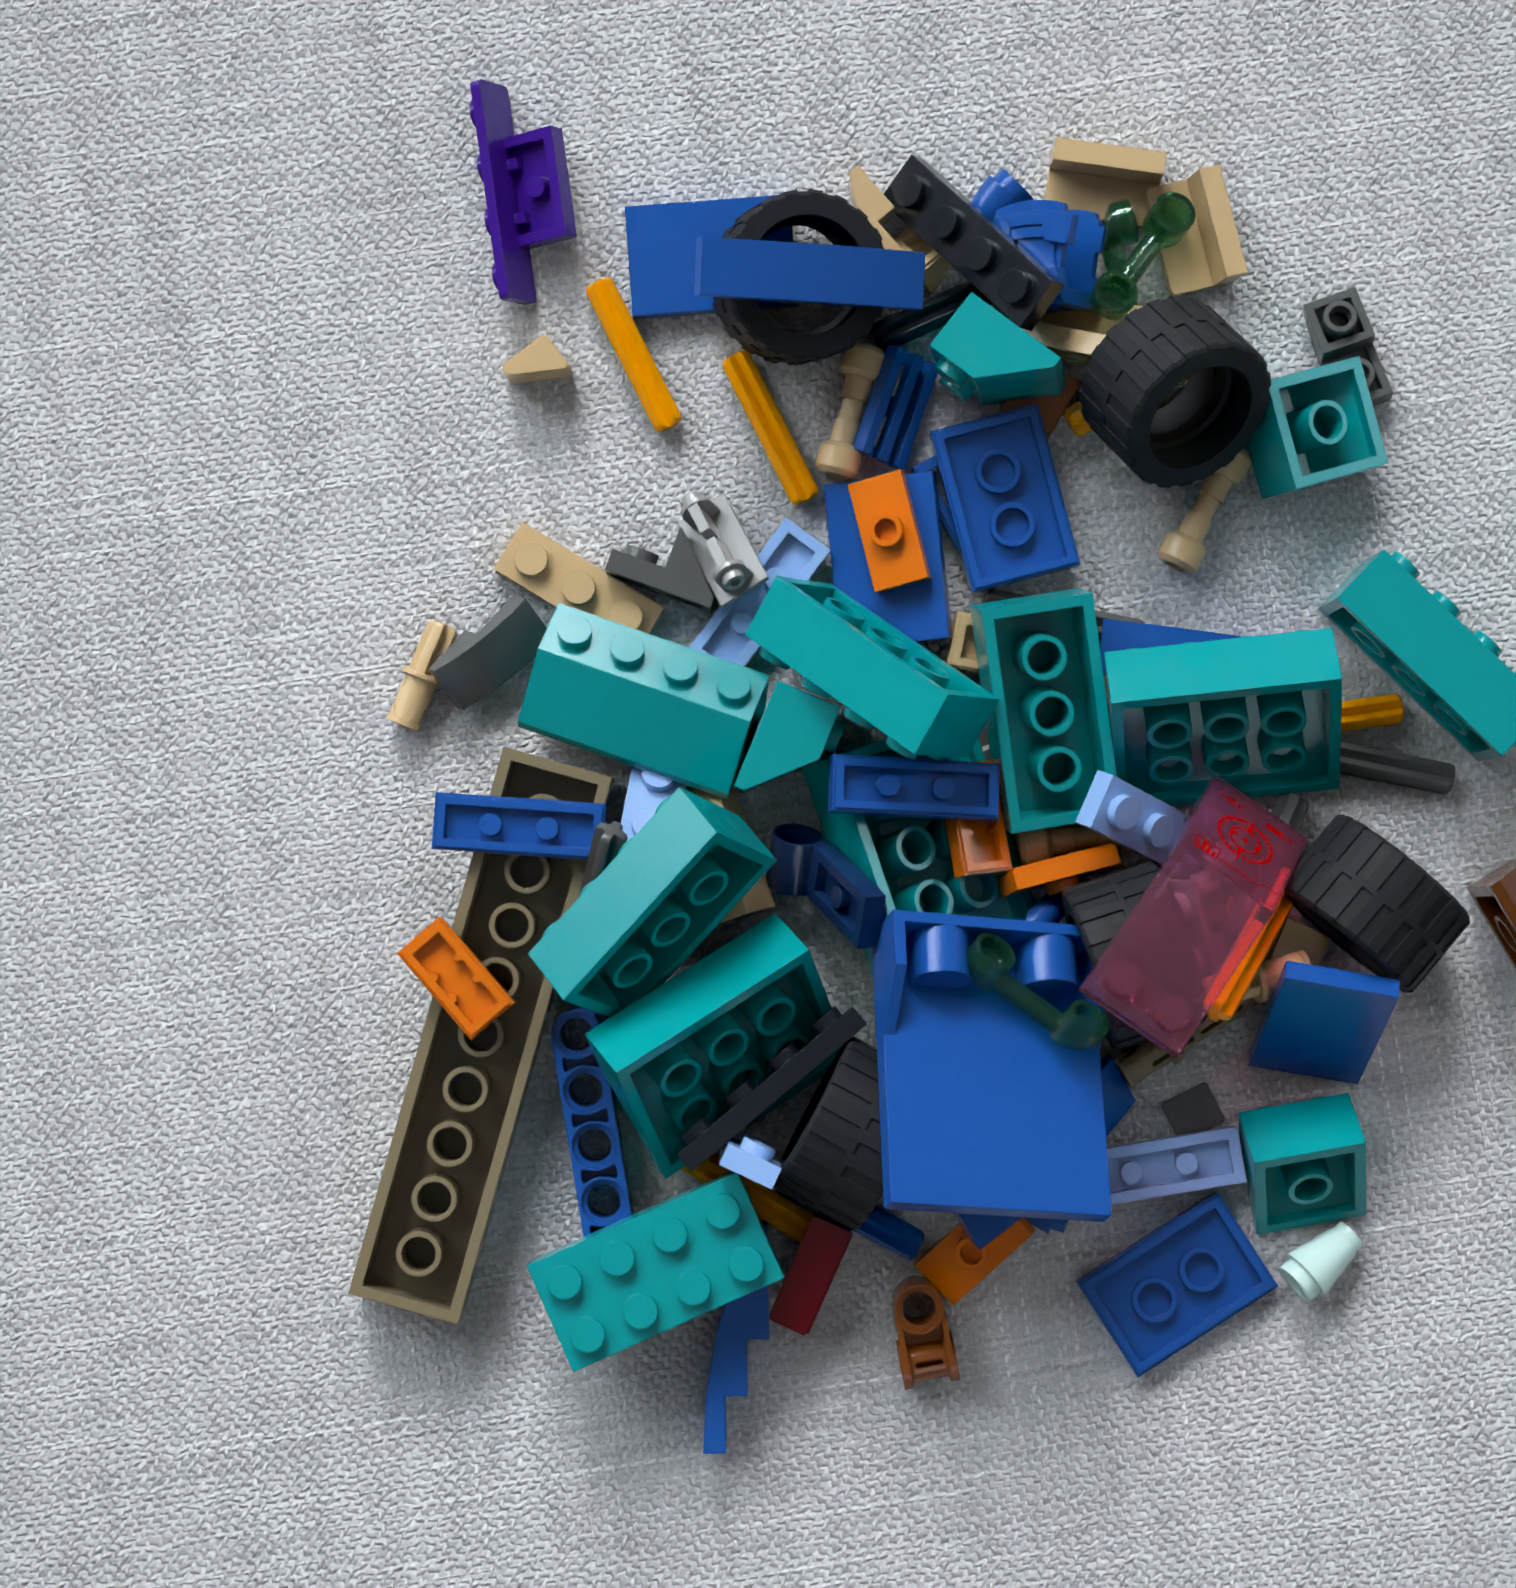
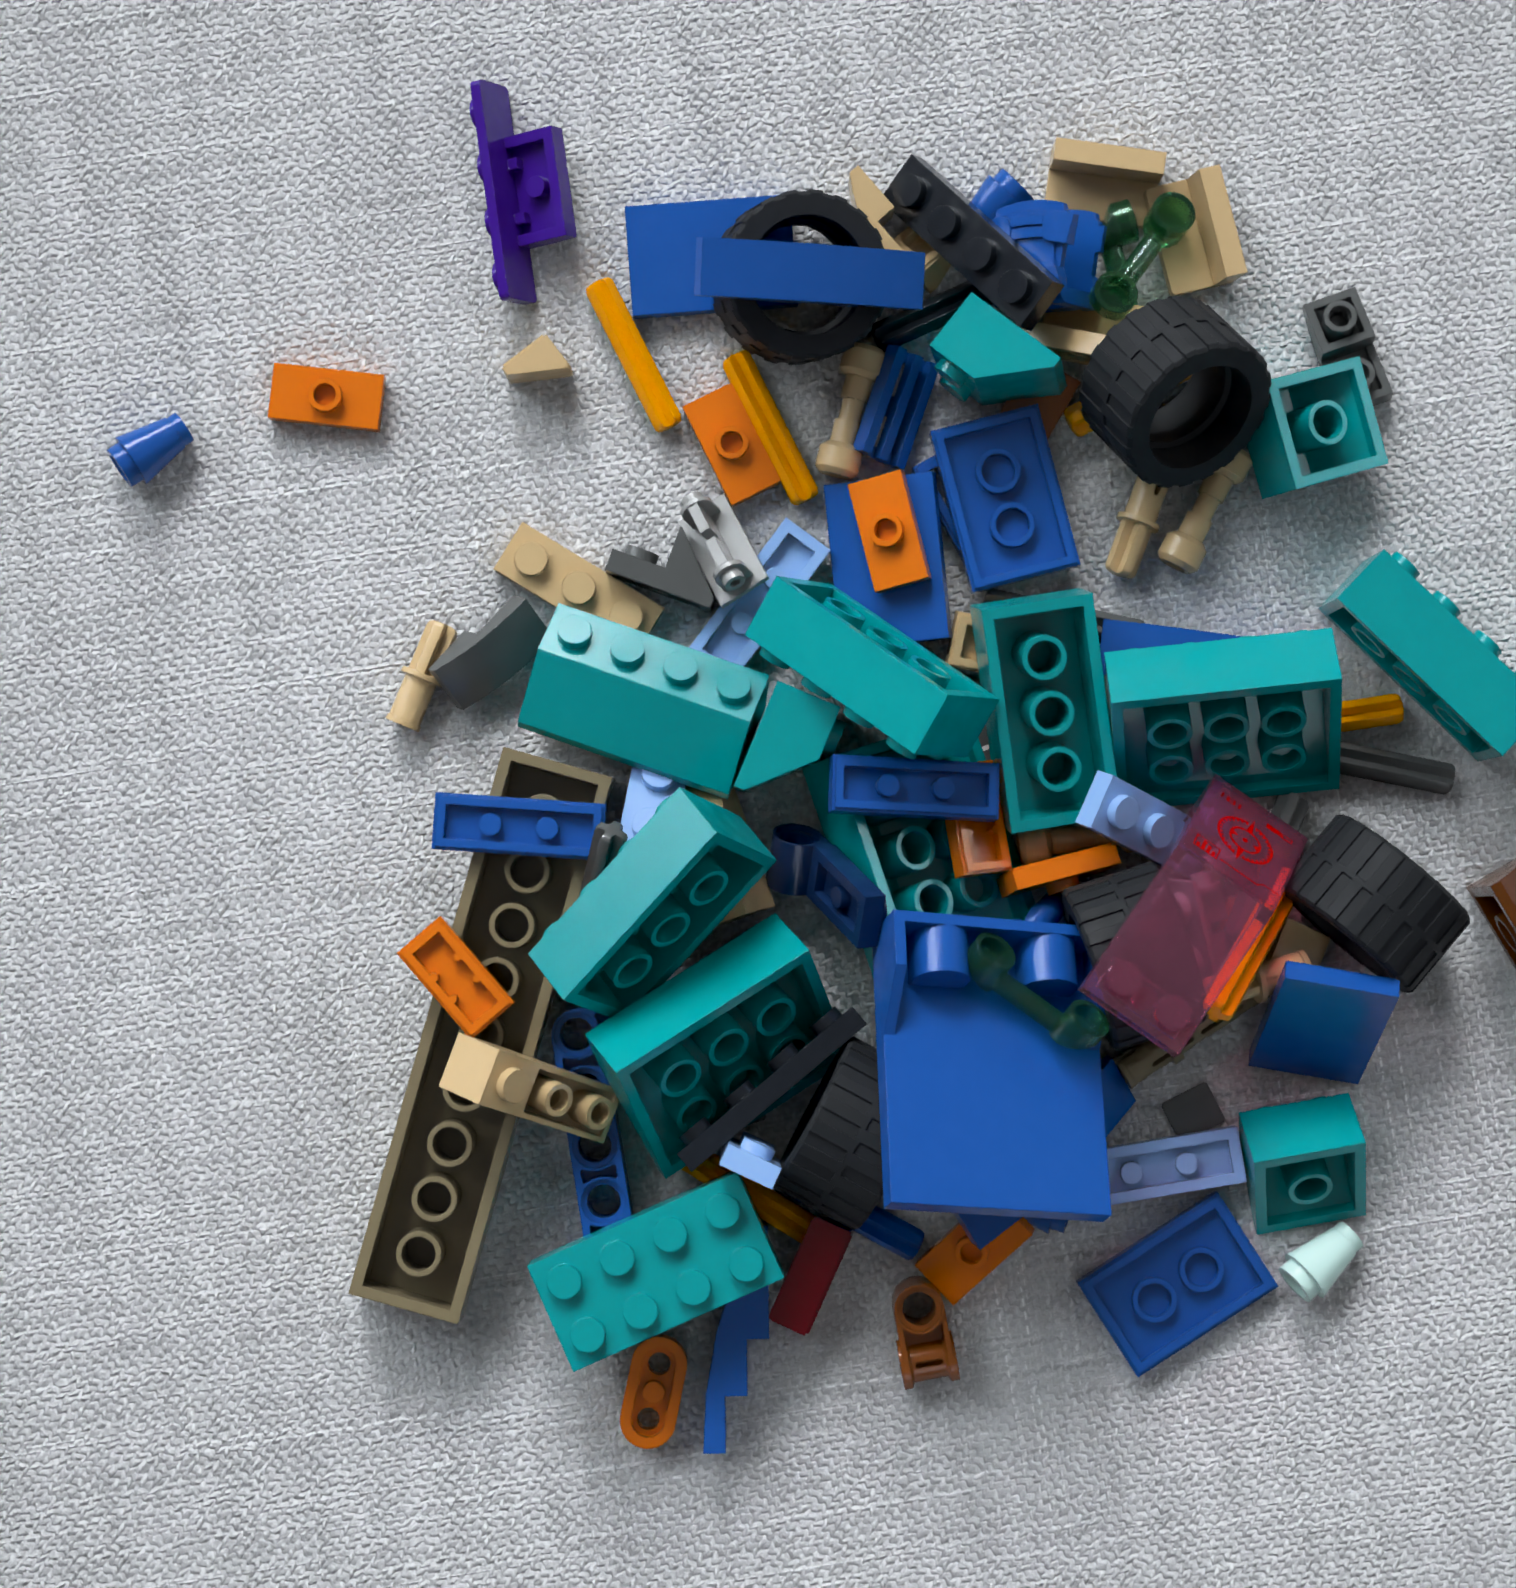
none -> blue cone [106,413,194,487]
none -> orange plate [268,363,386,432]
none -> tan slope [439,1032,619,1144]
none -> orange plate [620,1334,687,1449]
none -> orange plate [682,382,781,507]
none -> tan axle [1105,476,1168,579]

